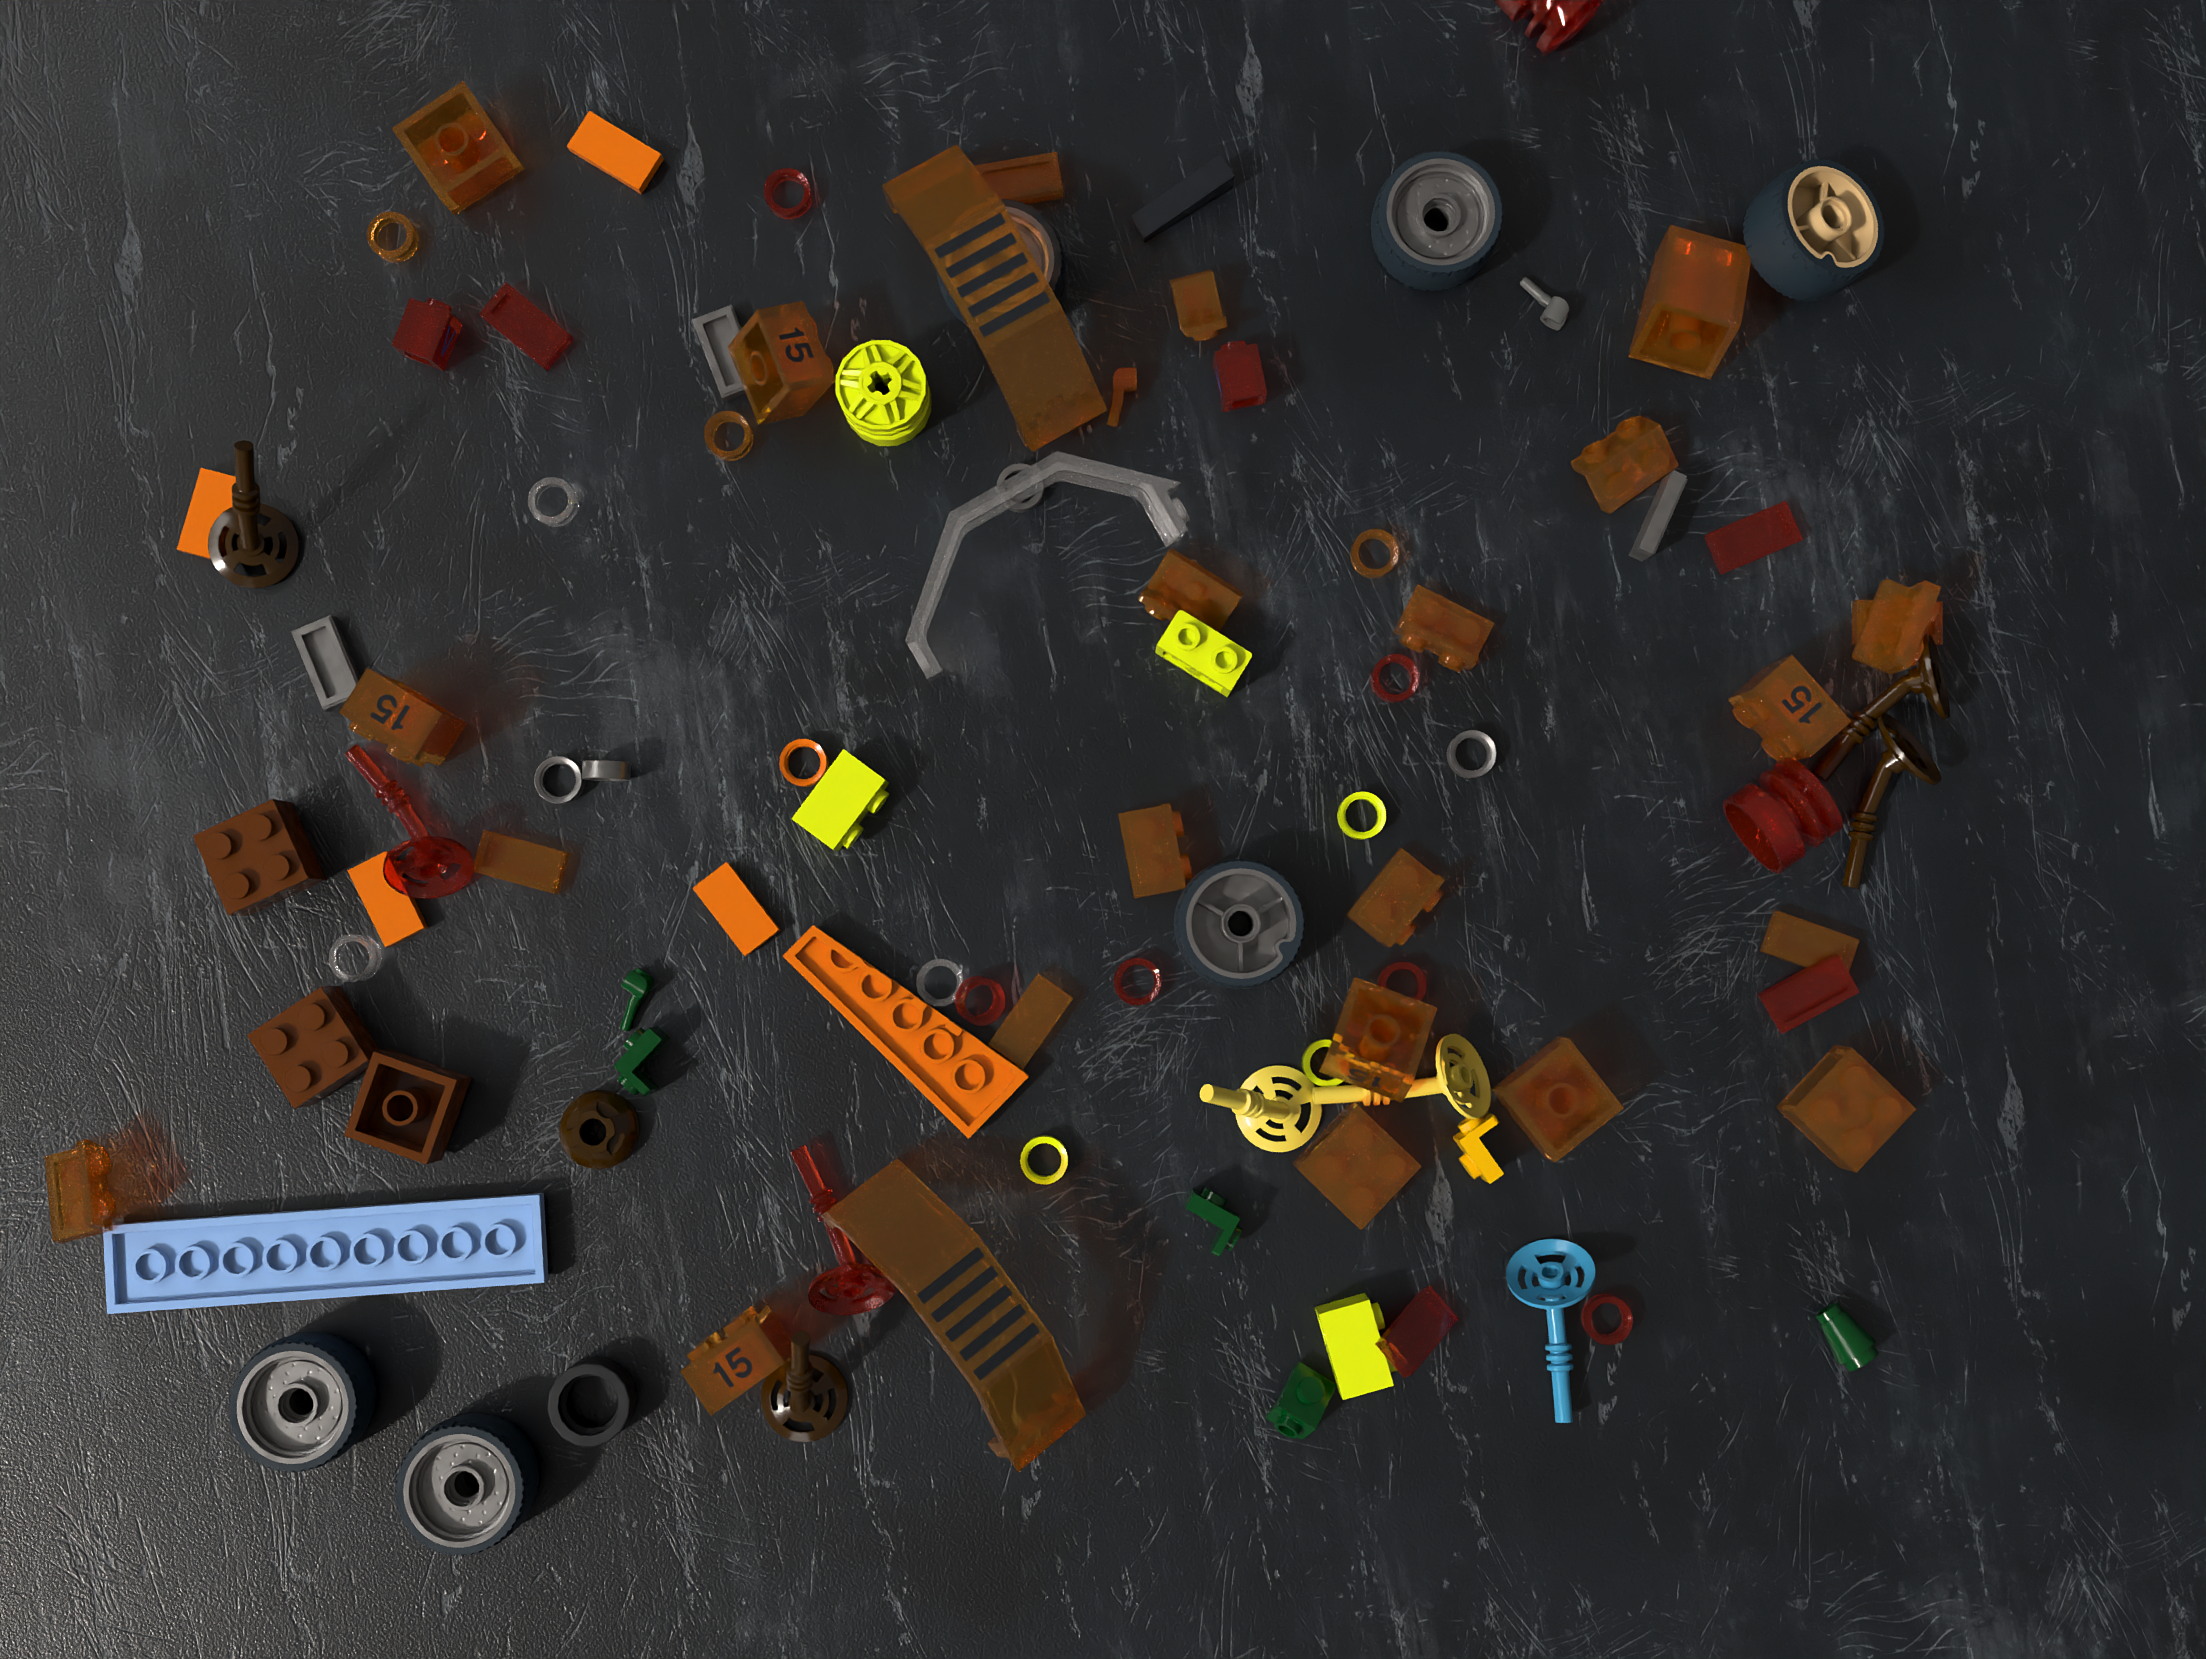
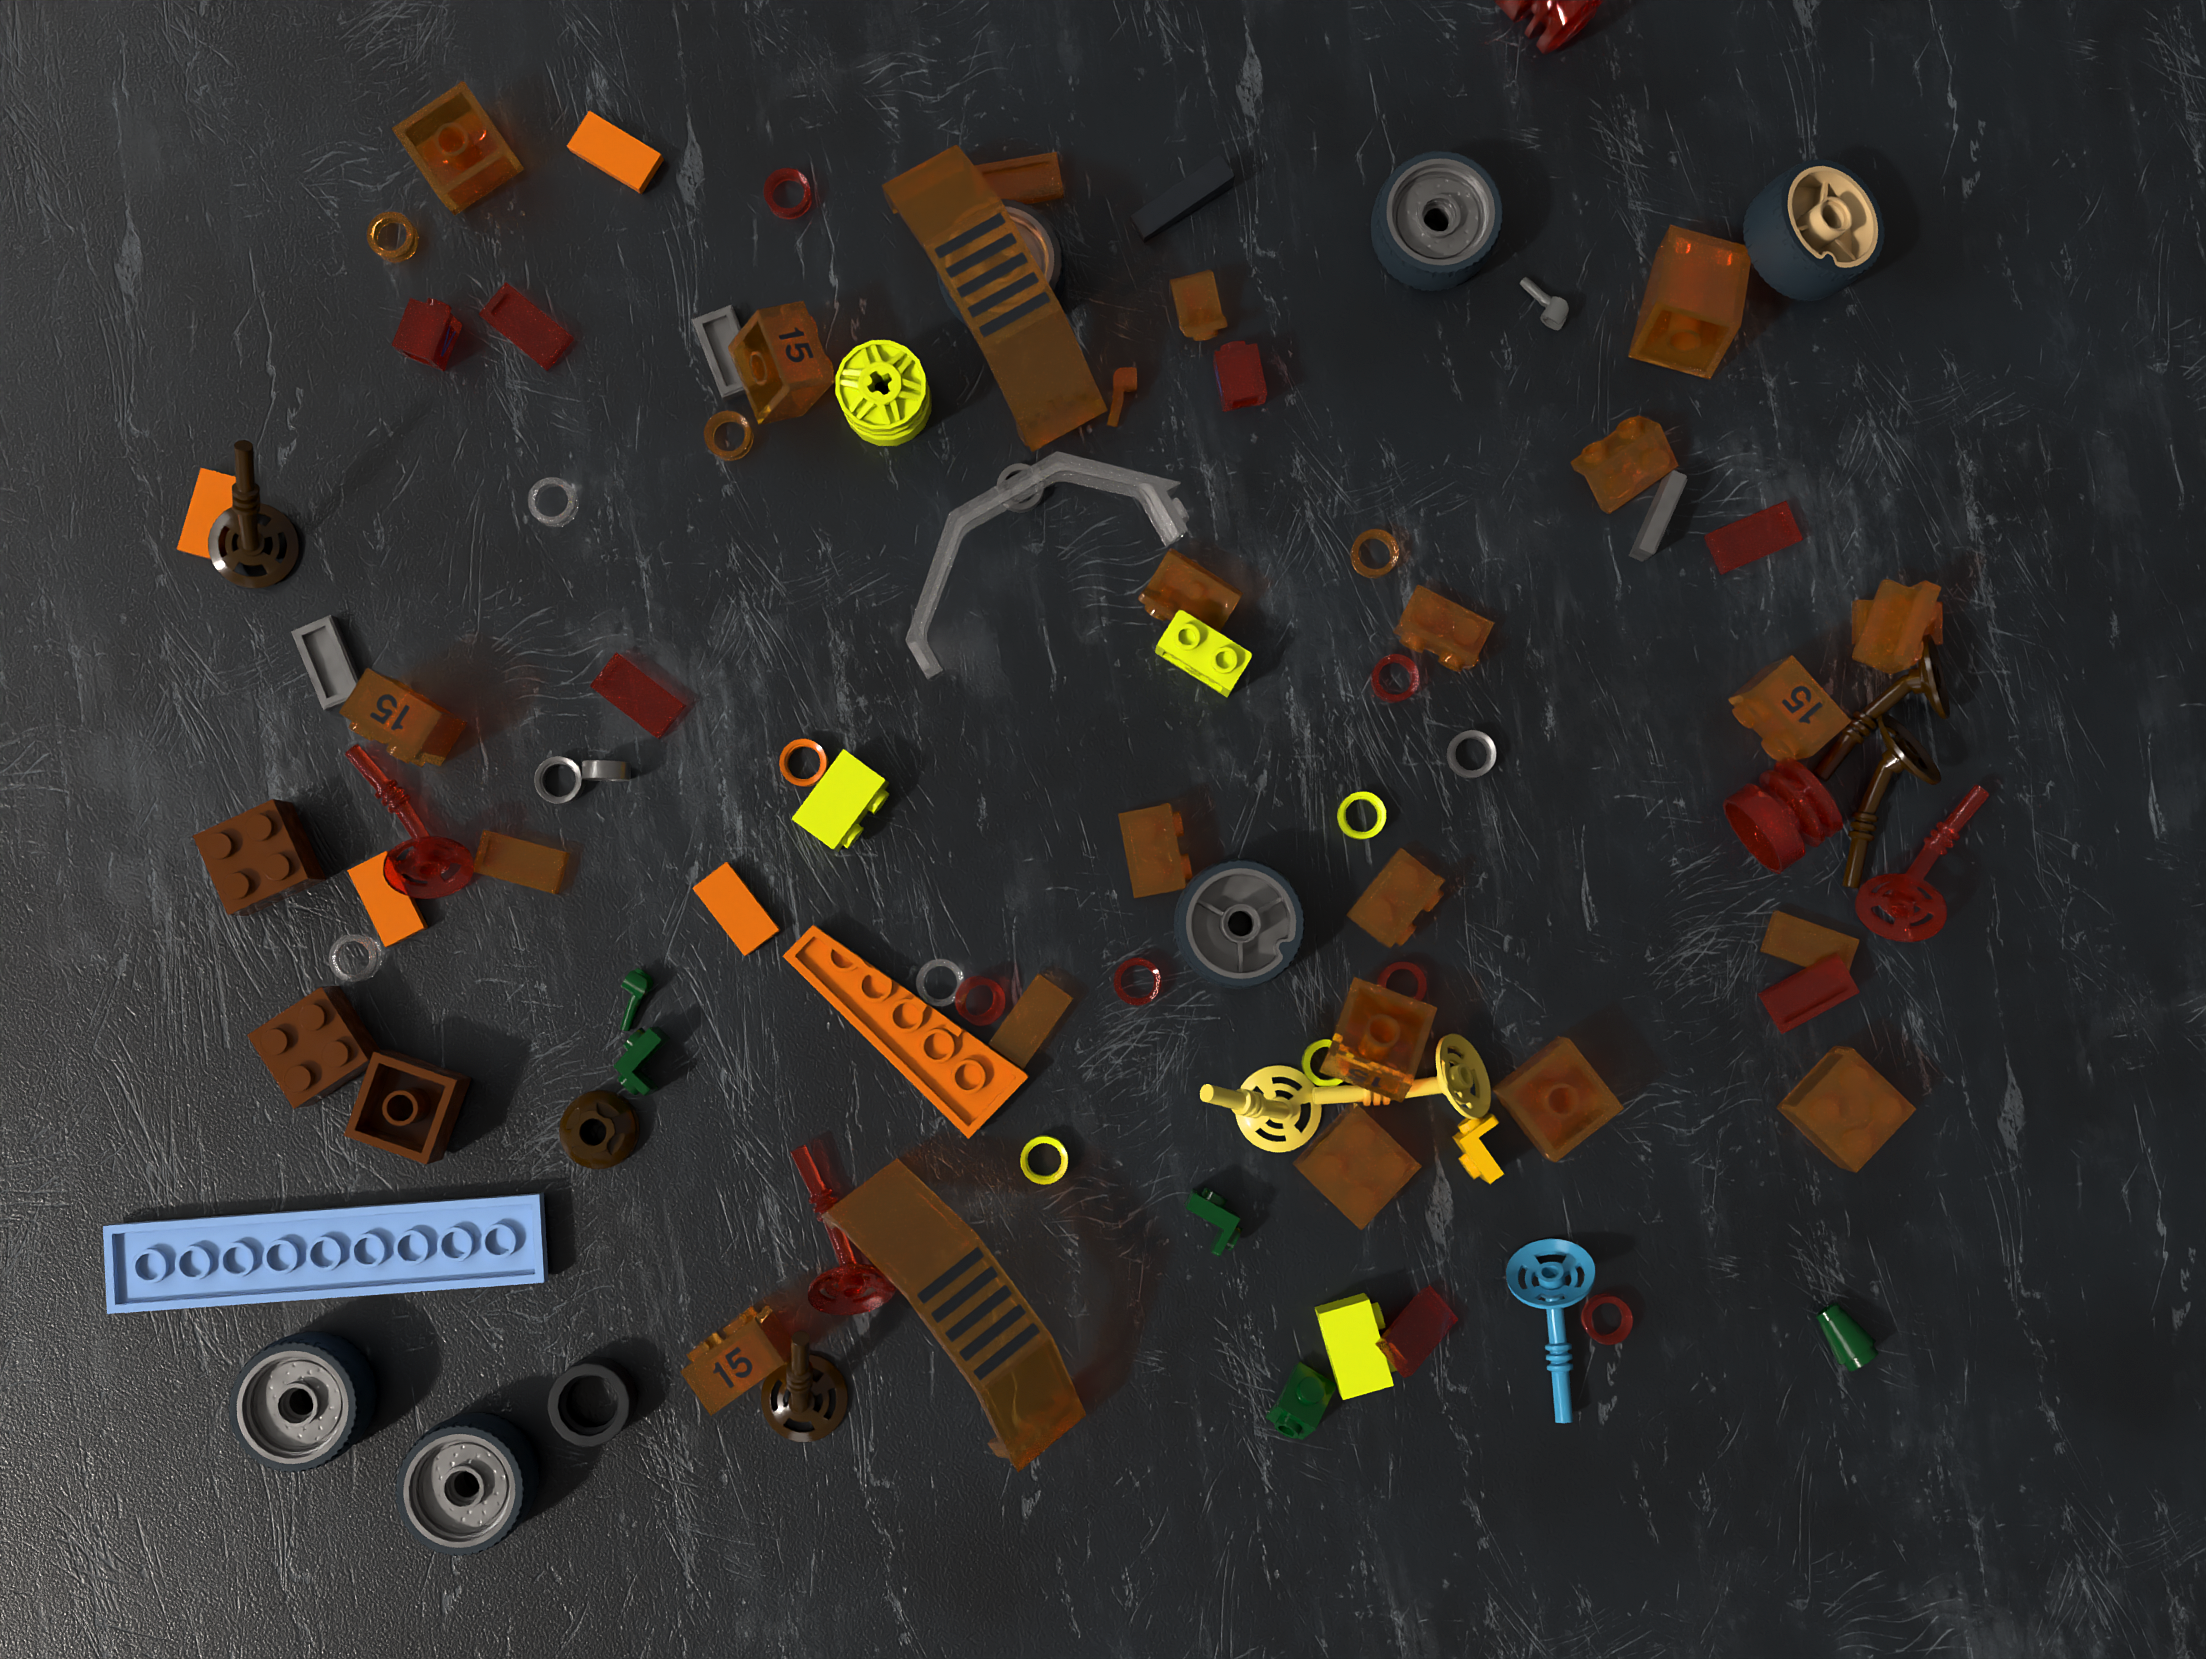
clear orange bracket [44,1139,116,1244] -> none
none -> clear red tile [590,652,686,739]
none -> clear red dish [1855,785,1989,942]

